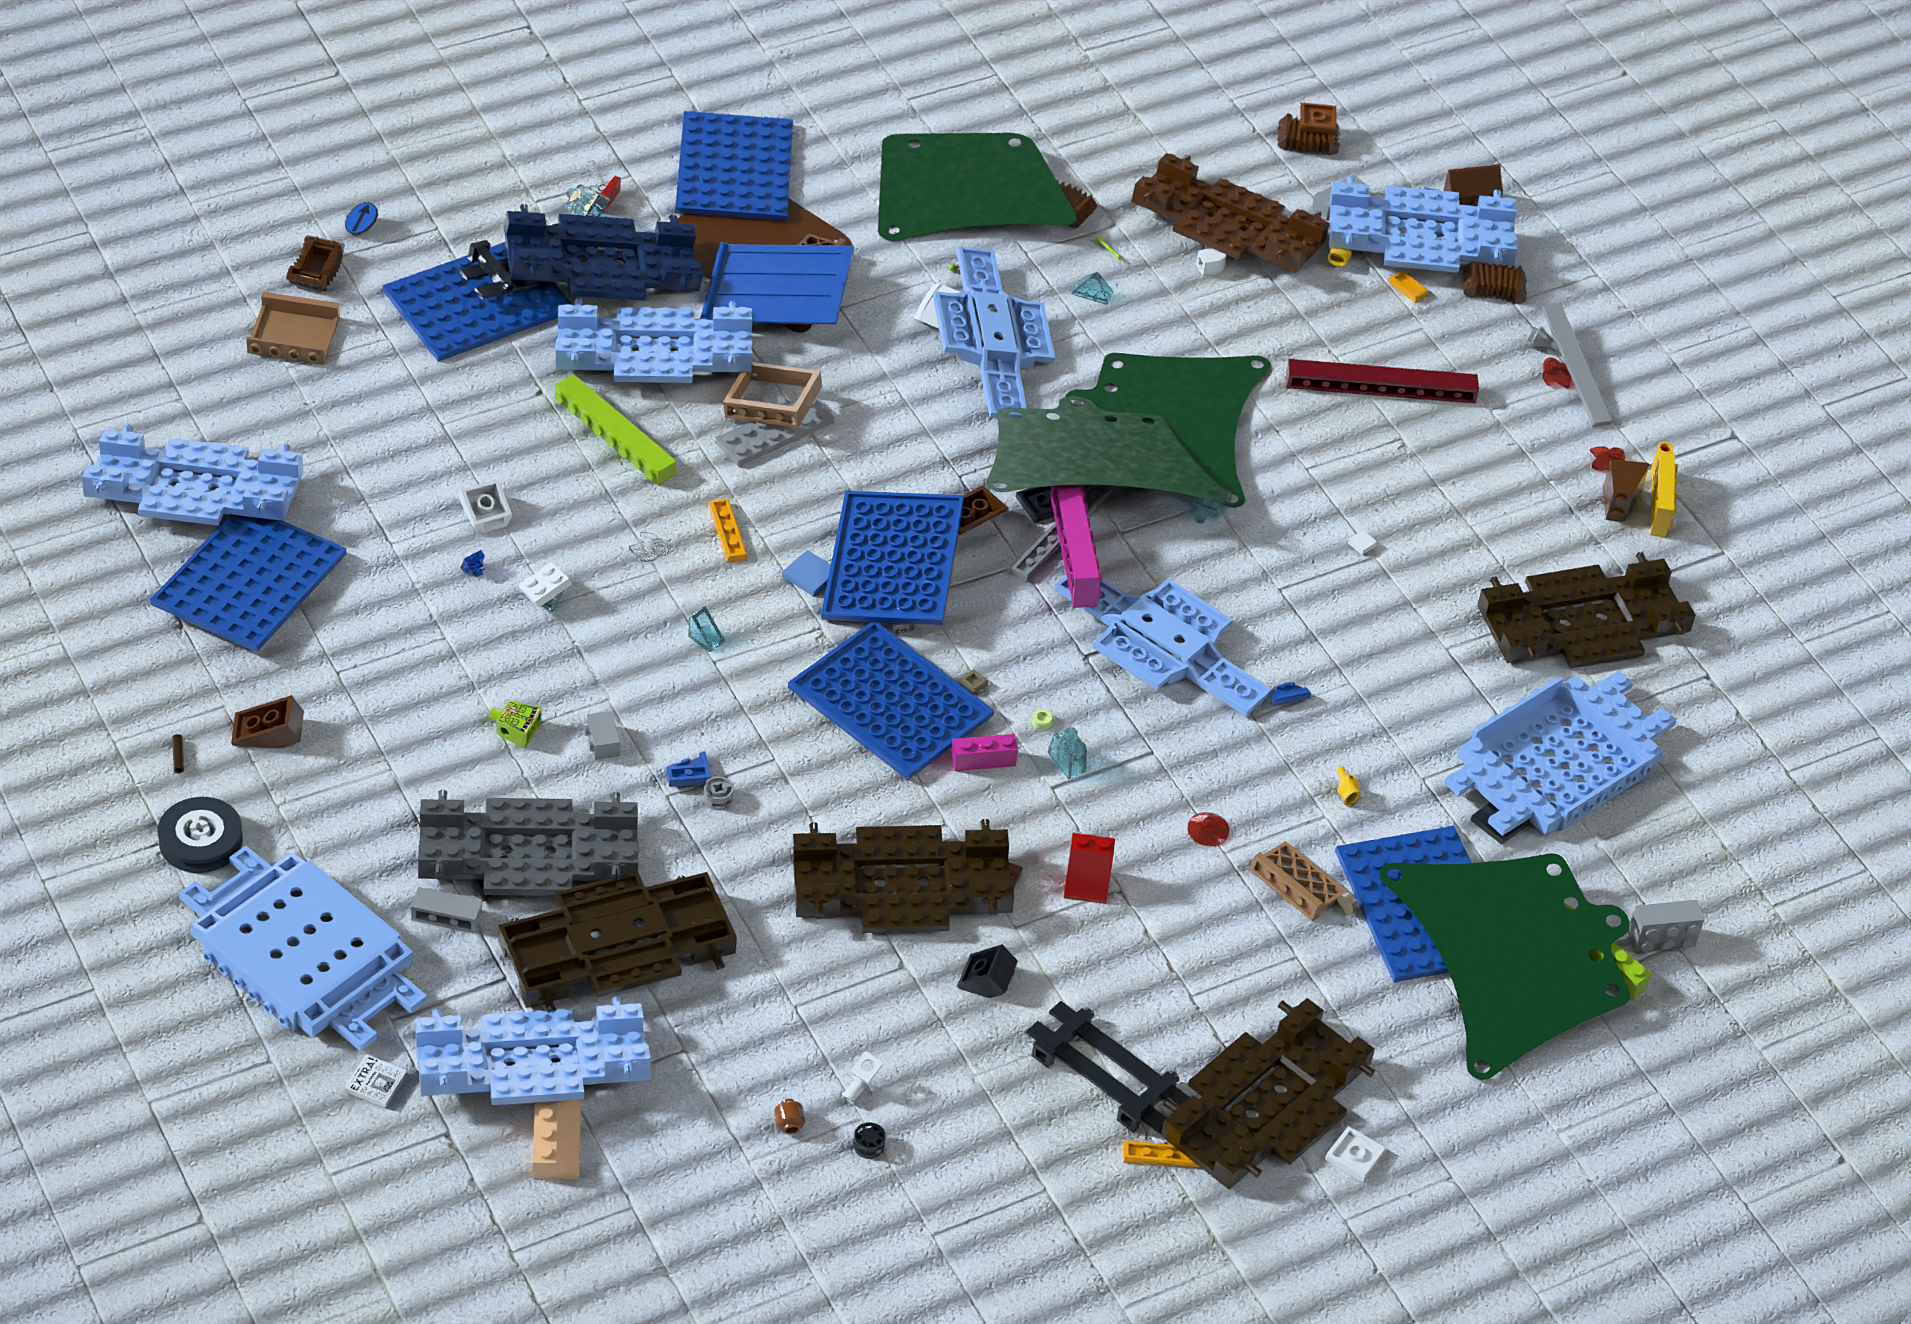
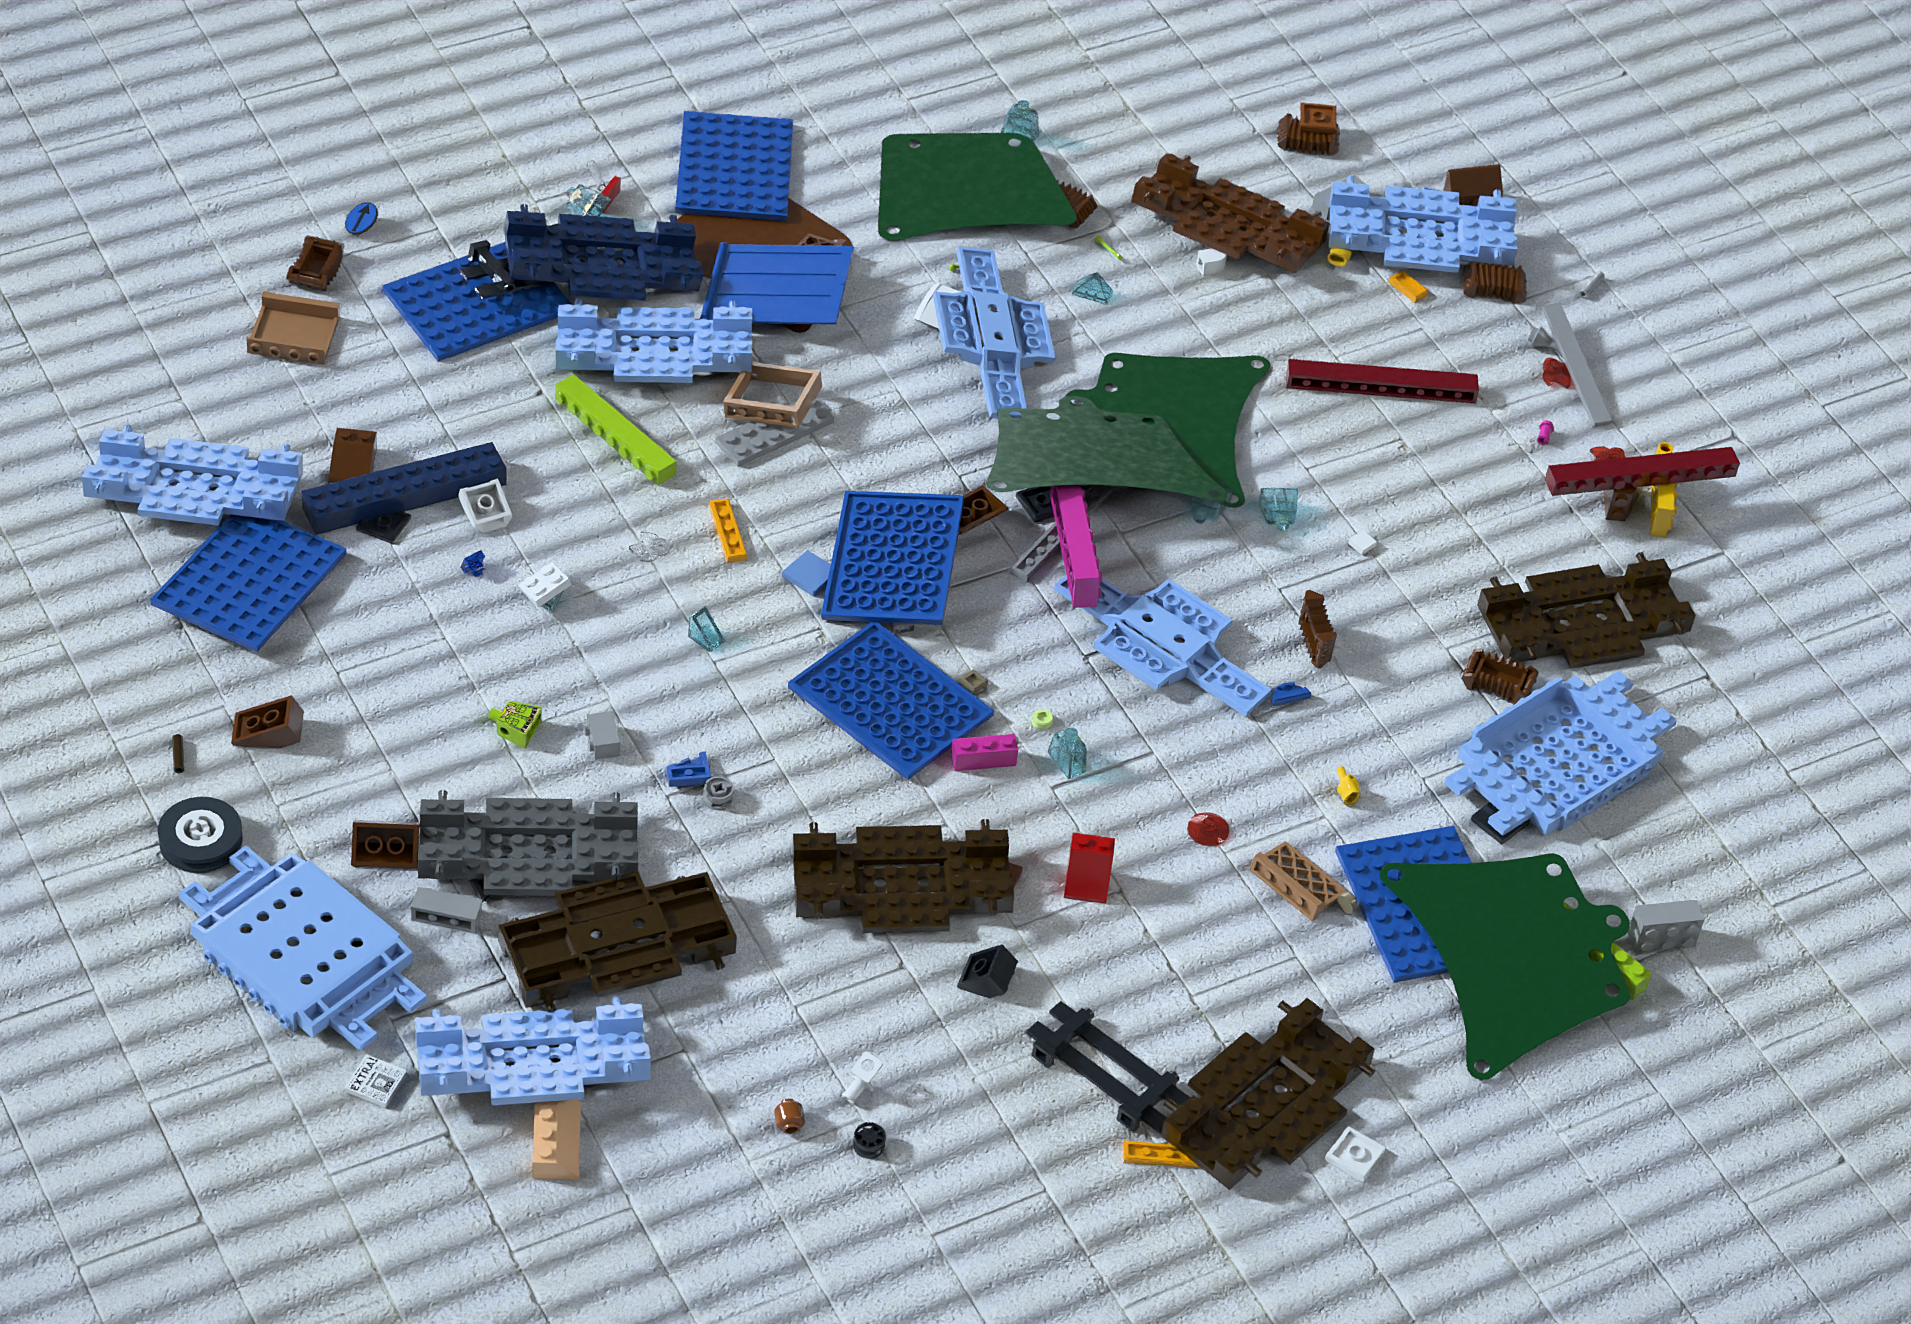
none -> dark blue brick [301,442,507,535]
none -> reddish brown slope [328,428,377,484]
none -> reddish brown slope [351,820,420,868]
none -> black tile [356,510,411,544]
none -> clear light blue torso [1000,100,1039,142]
none -> clear light blue torso [1258,488,1298,530]
none -> reddish brown piece [1298,590,1337,668]
none -> reddish brown piece [1461,649,1539,705]
none -> dark pink pin [1537,420,1554,445]
none -> dark red brick [1545,447,1740,496]
none -> light grey piece [1579,271,1605,299]

